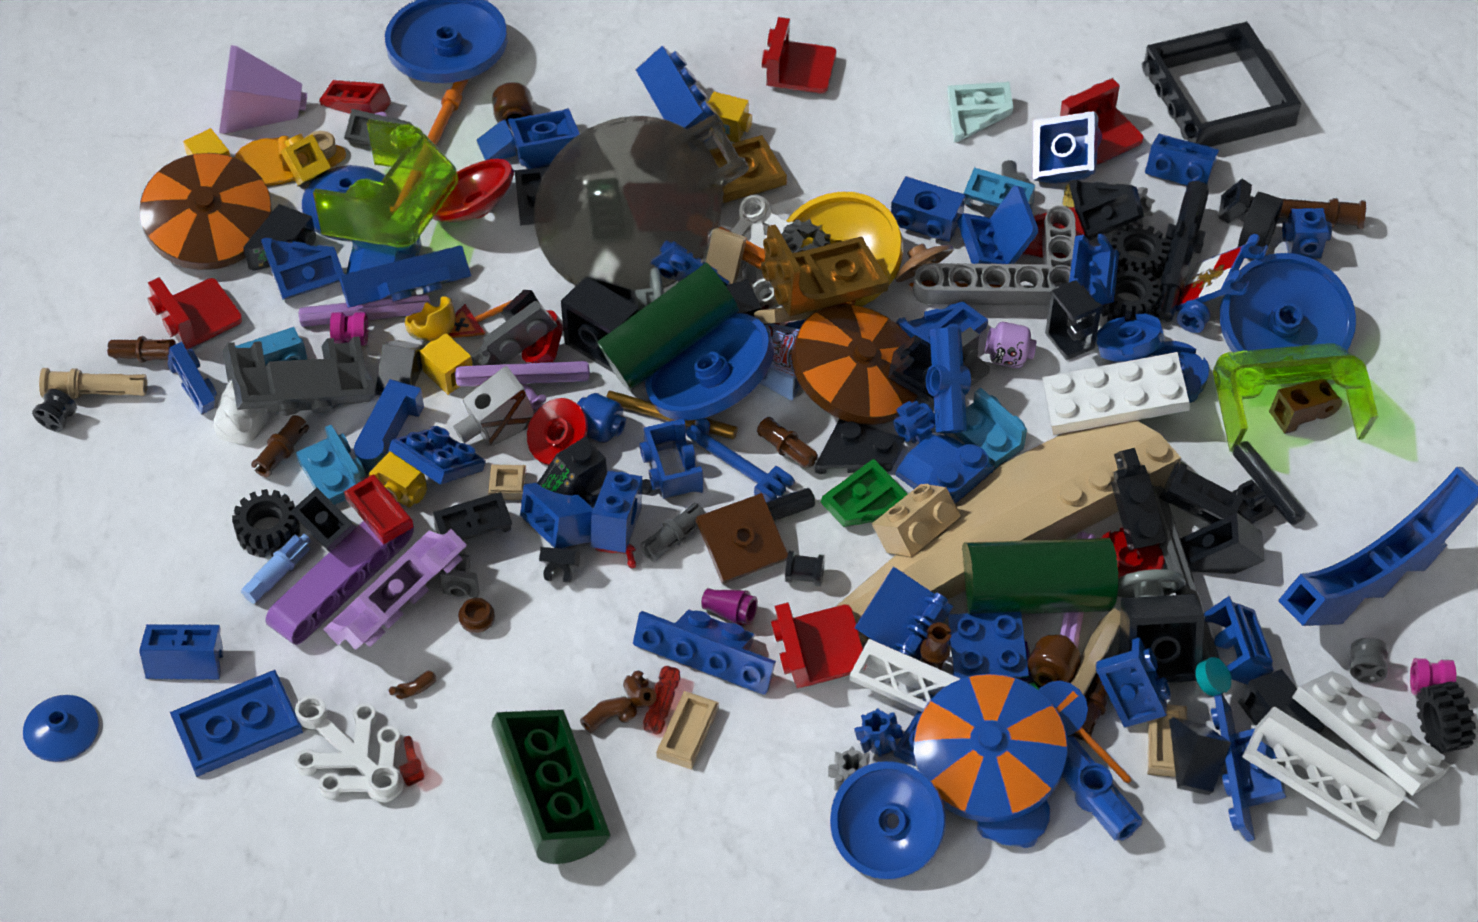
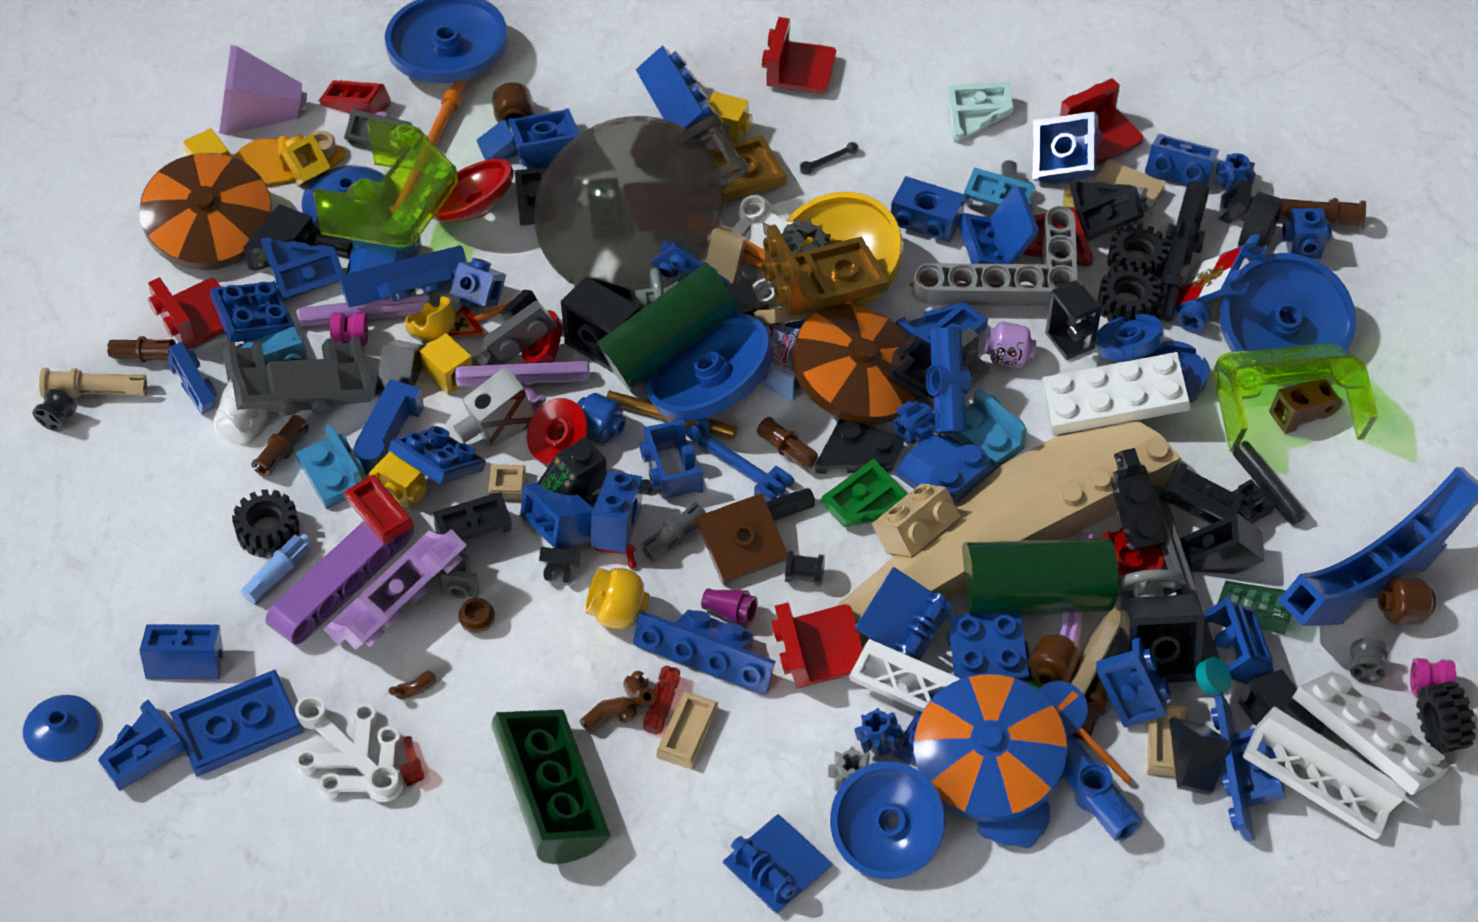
black slope [290,488,356,552] -> none
medium nougat dish [894,243,954,282] -> none
reddish brown axle [920,622,951,670] -> none
blue hinge [1069,234,1119,304] -> none
black window [1142,21,1302,147] -> none
none -> blue wing [98,699,185,791]
none -> blue tile [210,281,295,342]
none -> black arm [314,215,353,257]
none -> blue brick [450,258,507,308]
none -> yellow piece [584,568,650,630]
none -> blue hinge [722,814,832,914]
none -> black hinge [800,142,859,175]
none -> tan tile [1094,159,1166,210]
none -> blue gear [1215,153,1256,190]
none -> clear green slope [1217,580,1292,635]
none -> reddish brown head [1378,577,1436,625]

